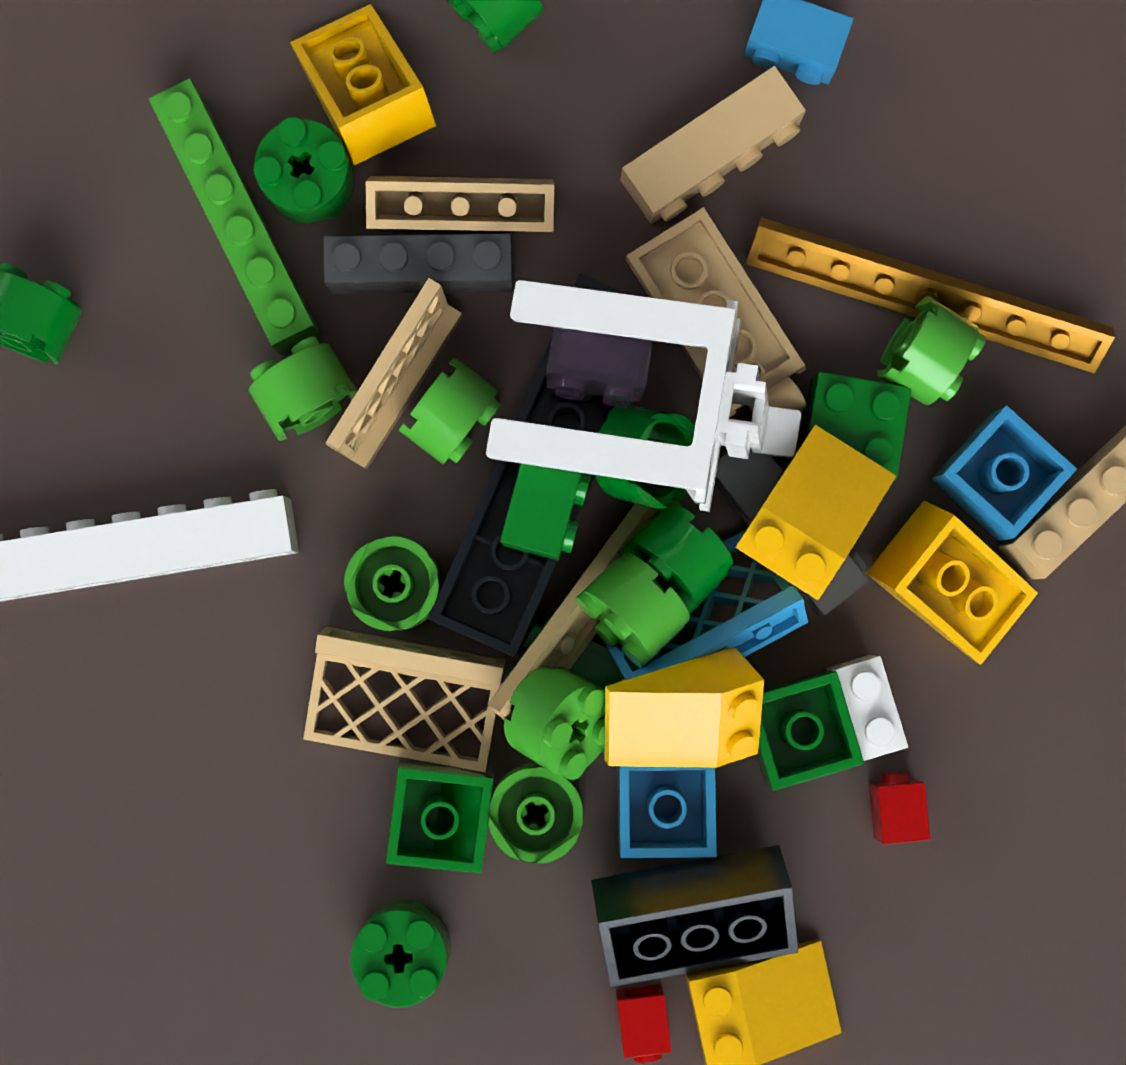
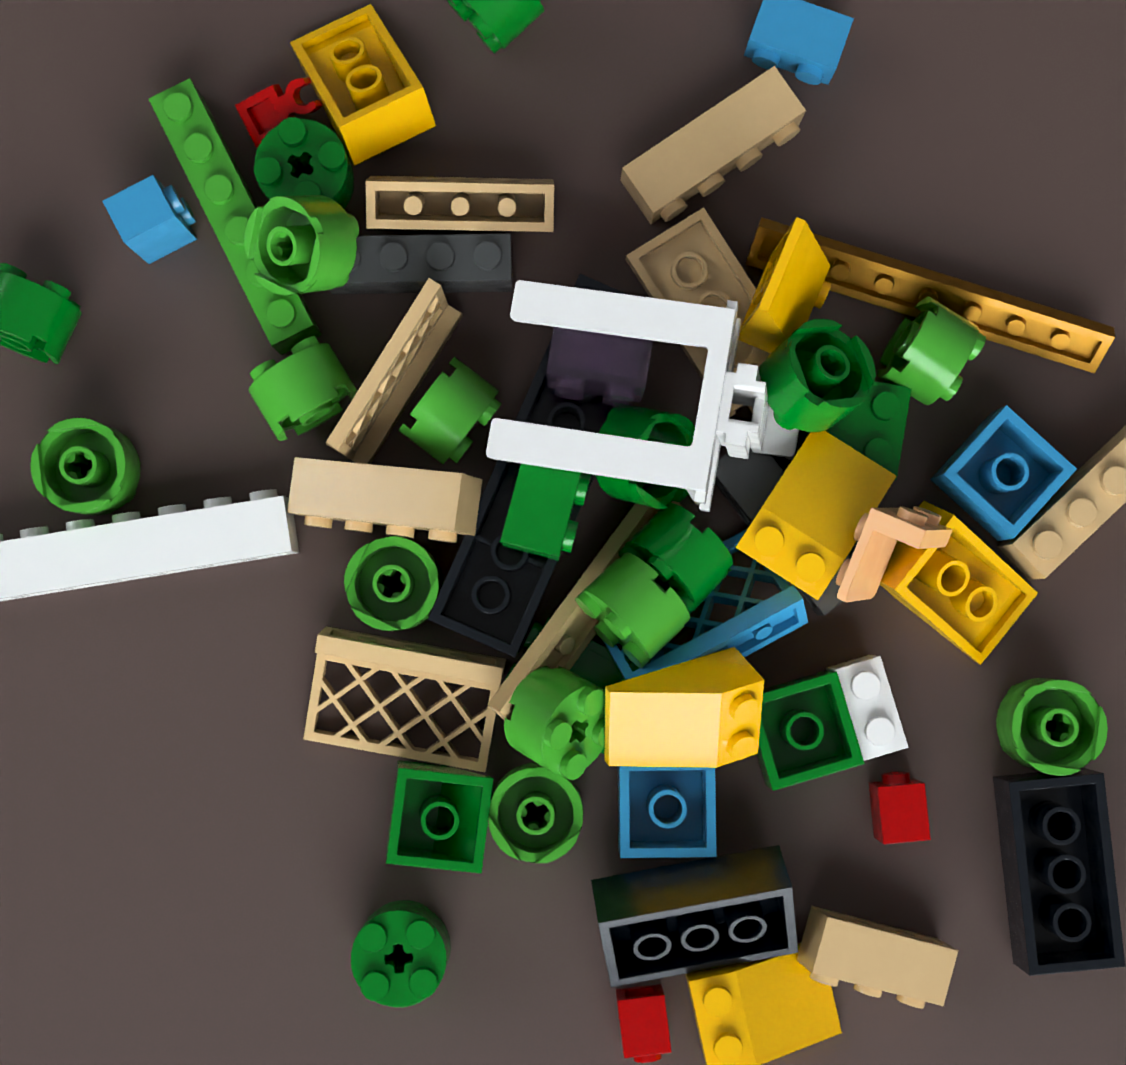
none -> bright green brick [31,418,141,516]
none -> dark azure brick [102,175,197,264]
none -> red plate [235,77,323,147]
none -> bright green brick [244,195,359,295]
none -> tan brick [287,457,483,543]
none -> yellow slope [738,217,832,354]
none -> green brick [759,319,876,432]
none -> tan brick [797,905,958,1009]
none -> light nougat bracket [836,506,953,603]
none -> black brick [993,768,1126,976]
none -> bright green brick [996,678,1108,776]

